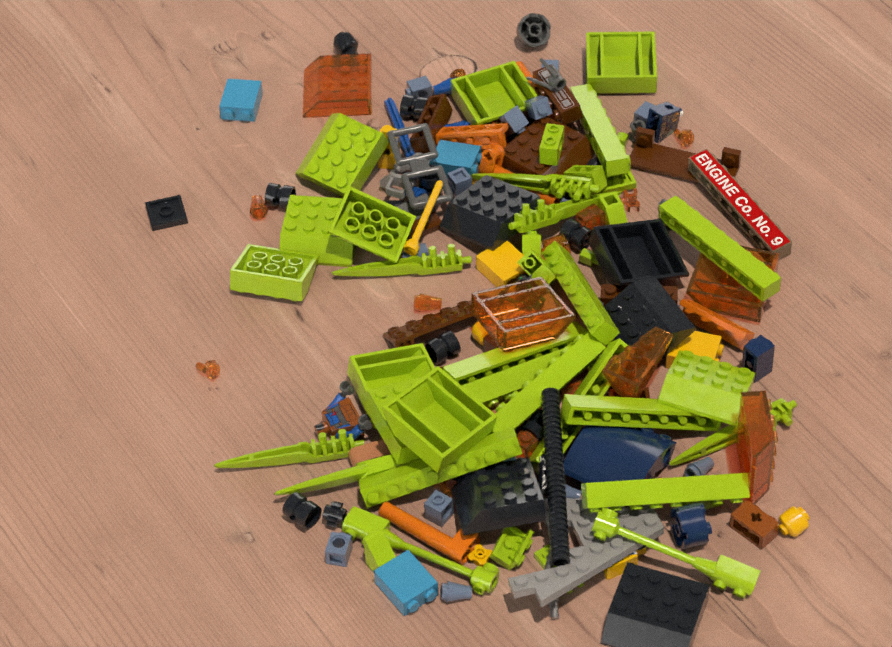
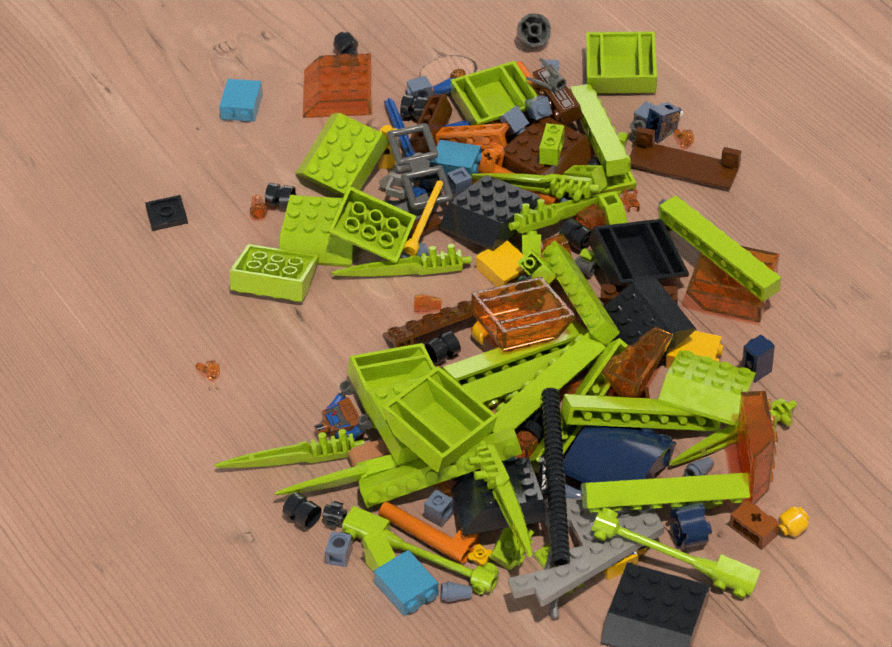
orange fence [679,299,755,350] -> none
brick [688,149,792,263] -> none
none -> lime piece [468,441,533,557]
none -> dark grey bush [575,256,597,278]

